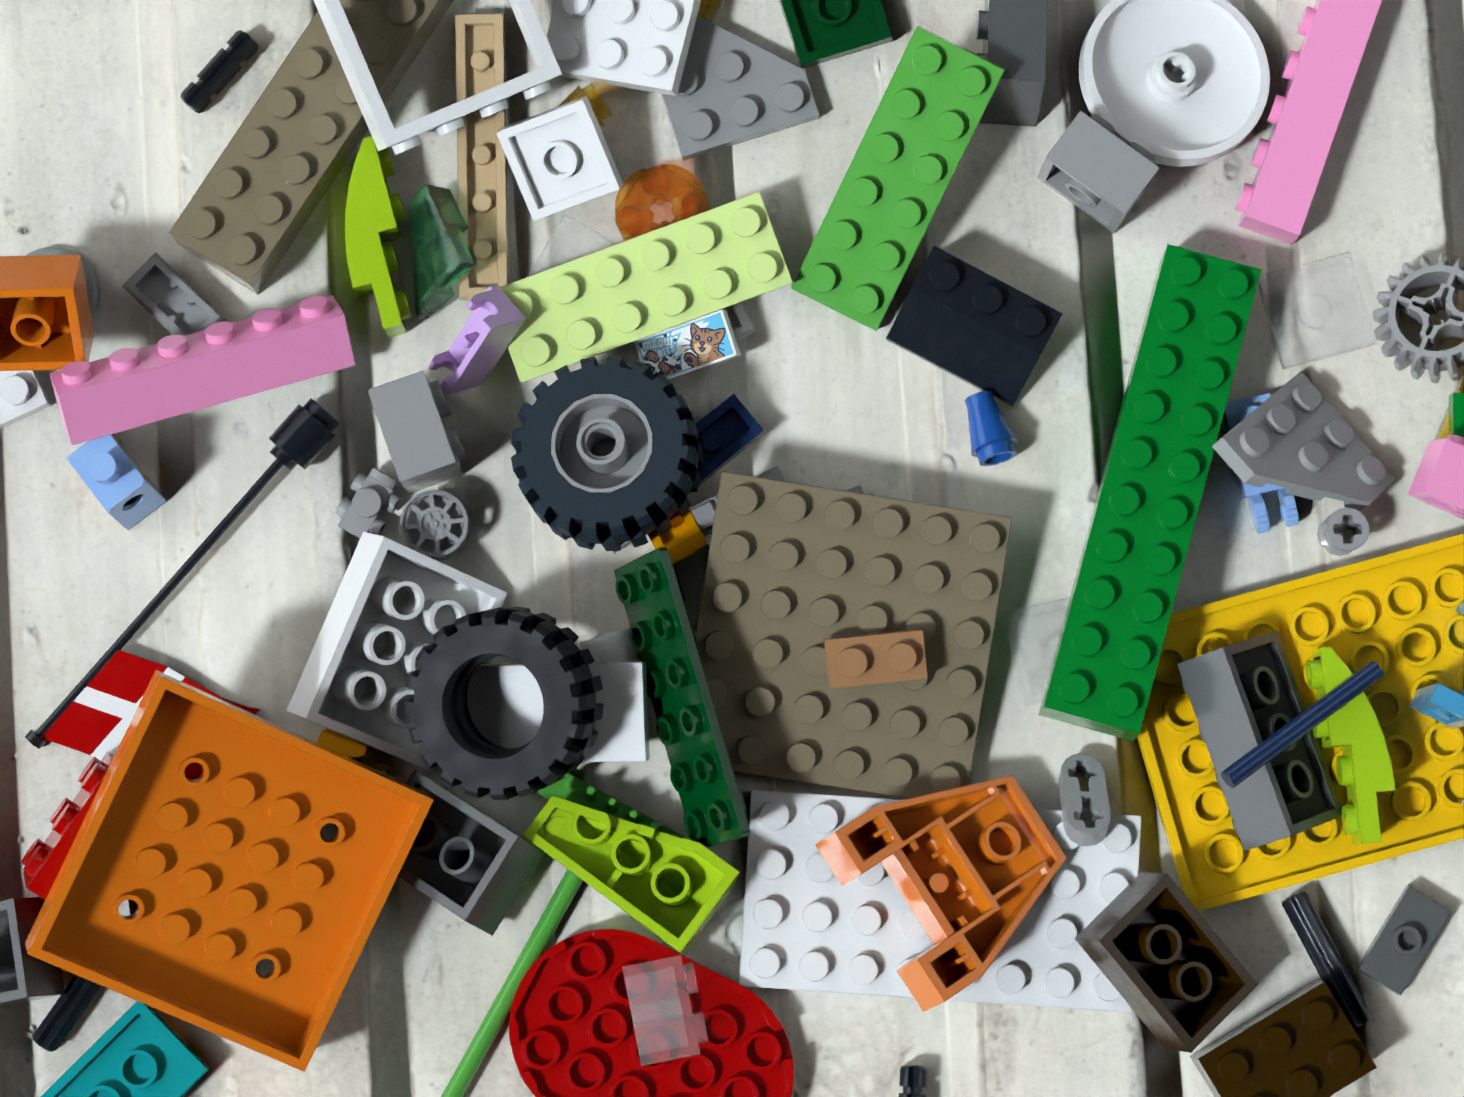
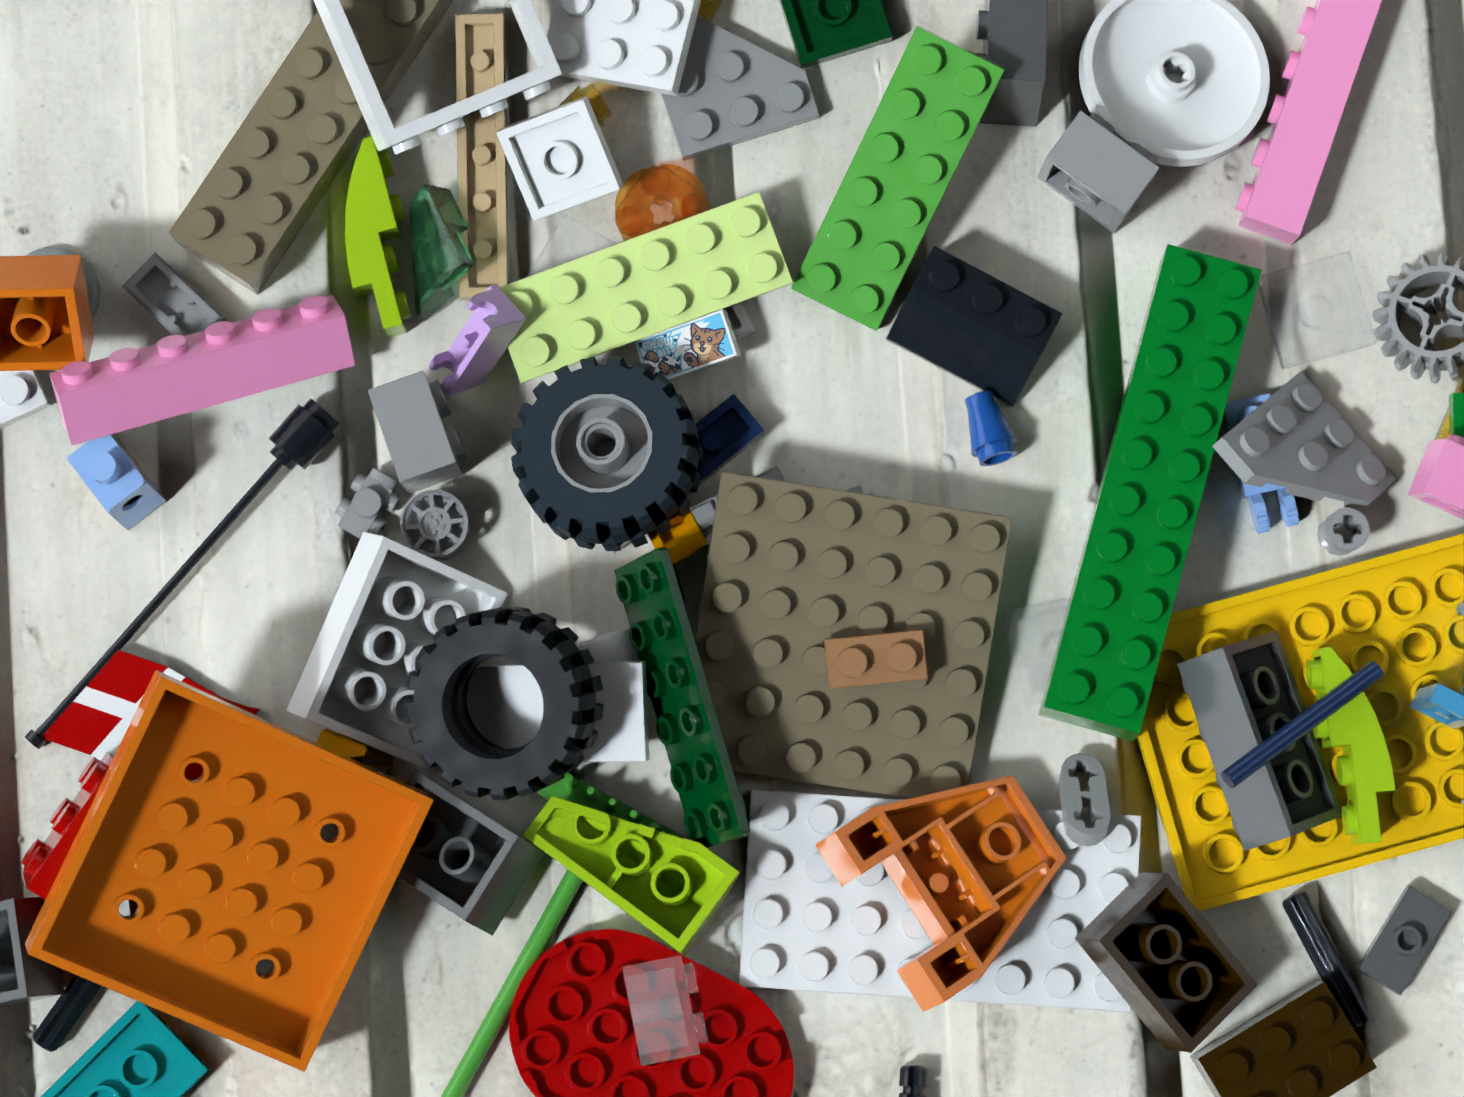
black axle [180,30,258,113] -> none

